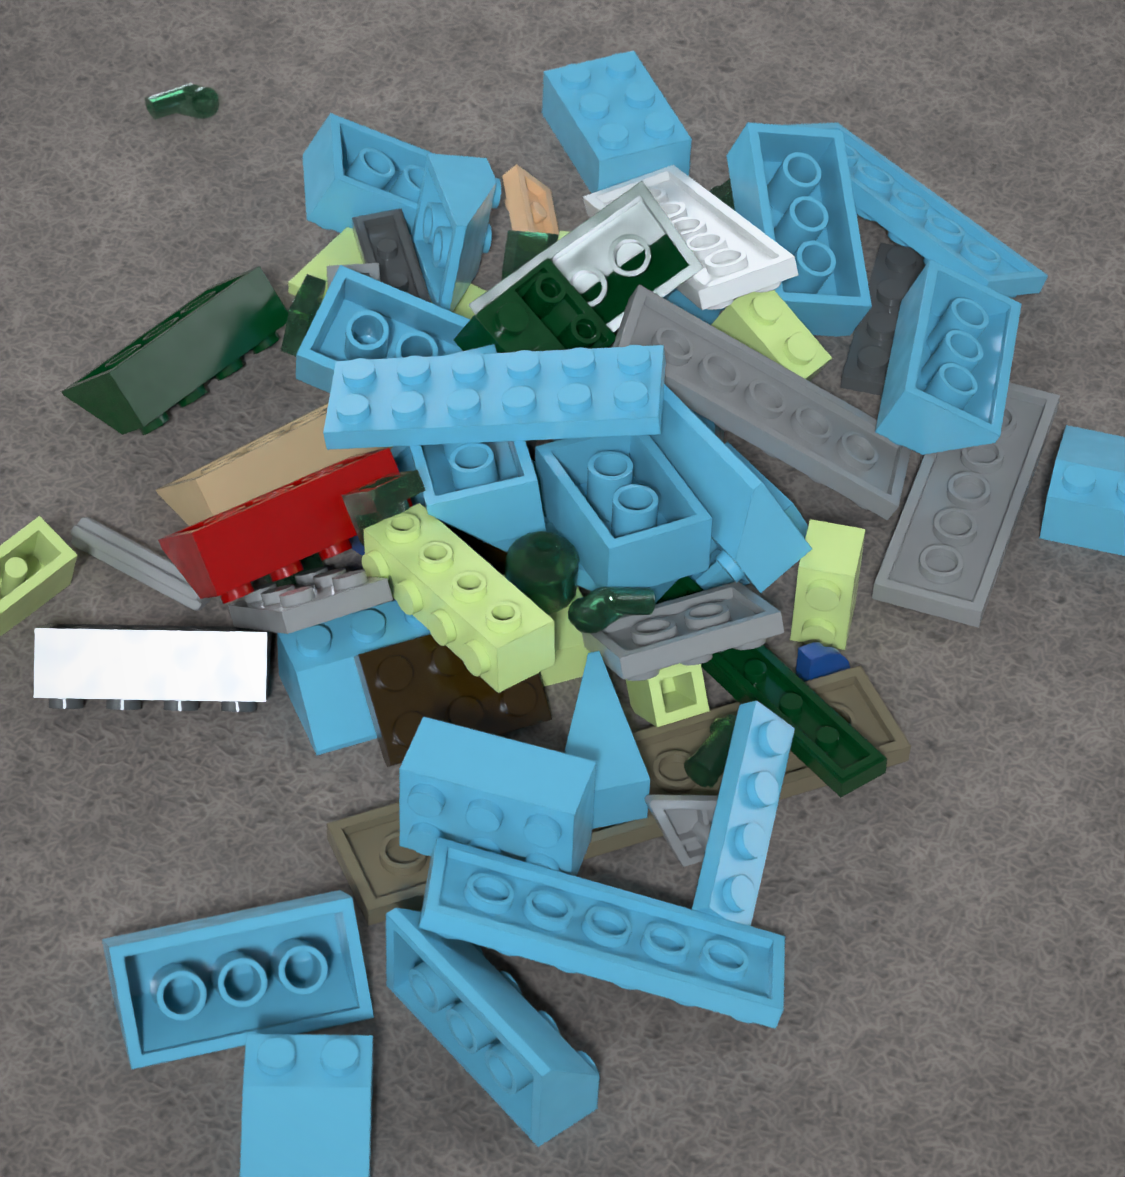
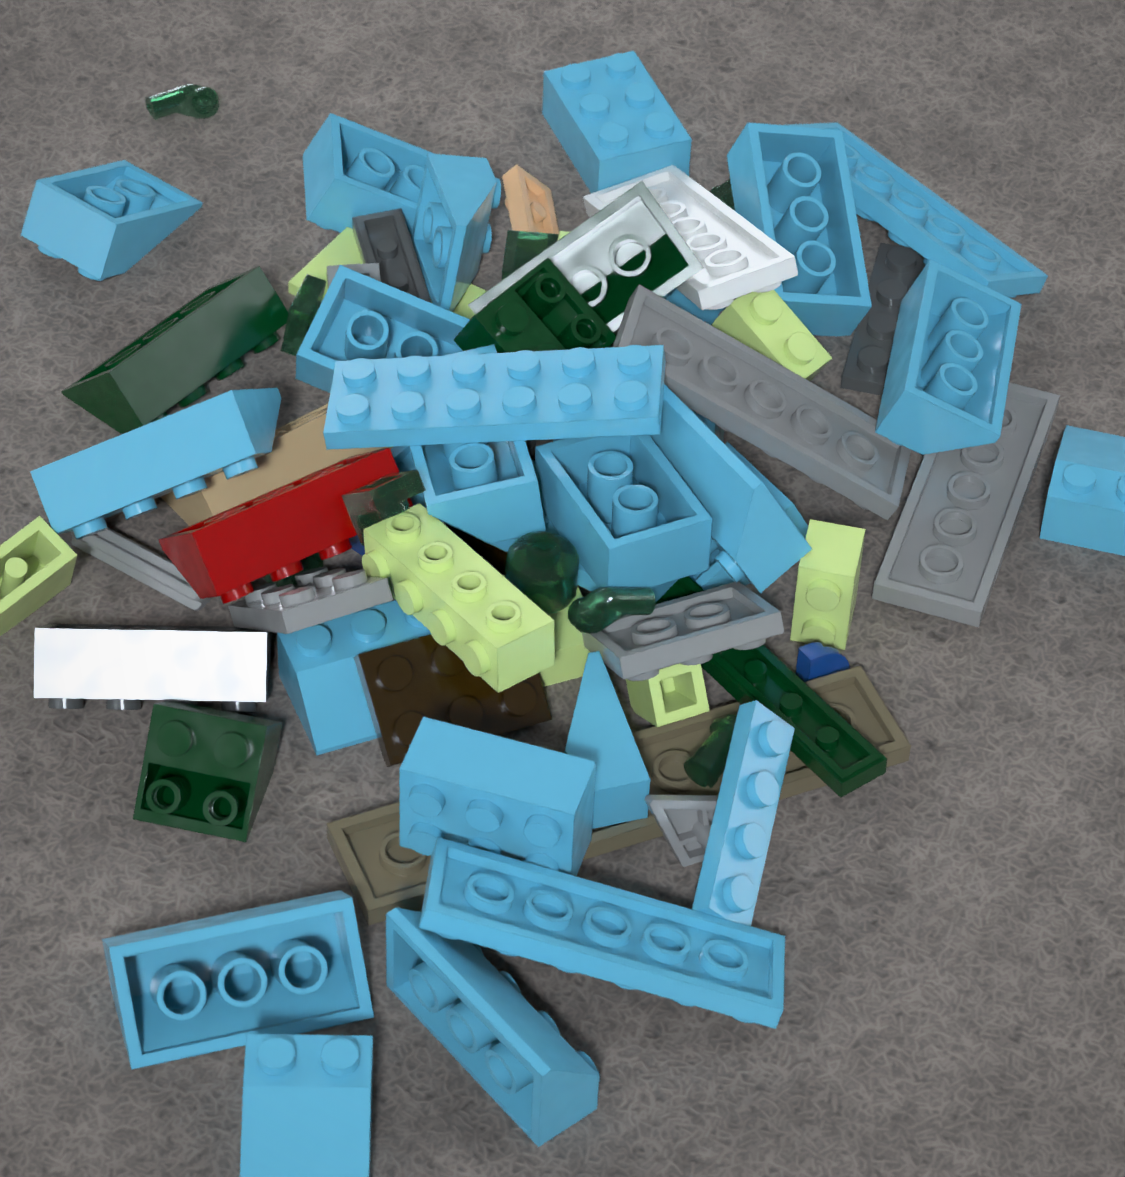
none -> medium azure slope [21,160,203,281]
none -> medium azure slope [30,388,281,540]
none -> dark green slope [133,700,282,842]

